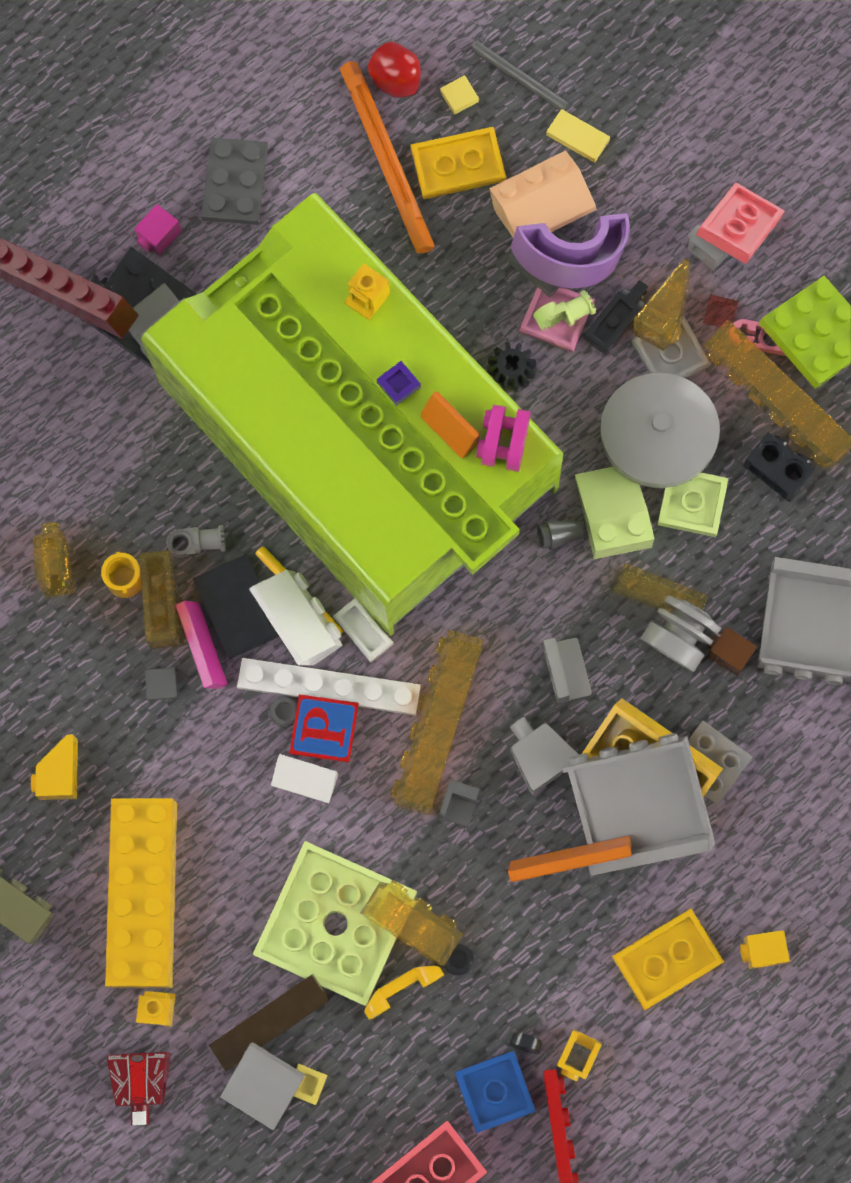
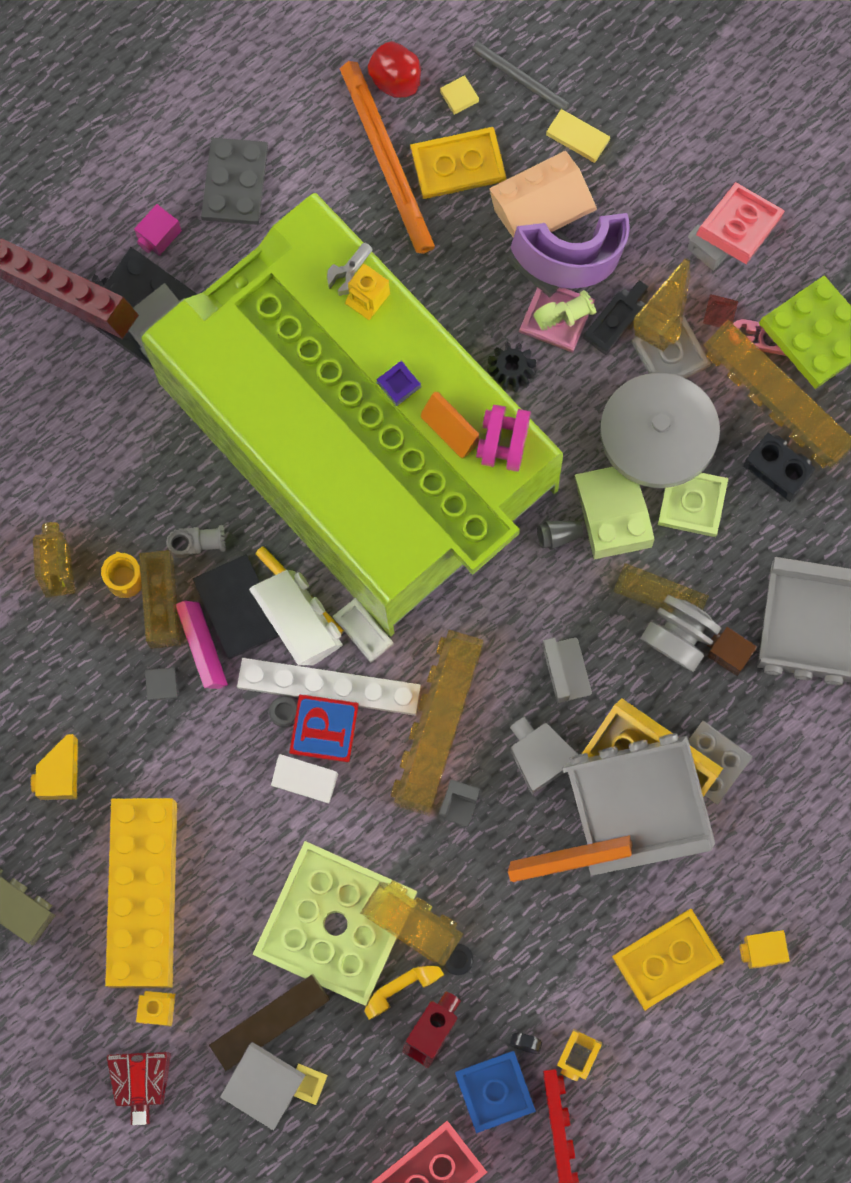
none -> light grey bar [327,243,372,296]
none -> dark red torso [402,992,461,1069]

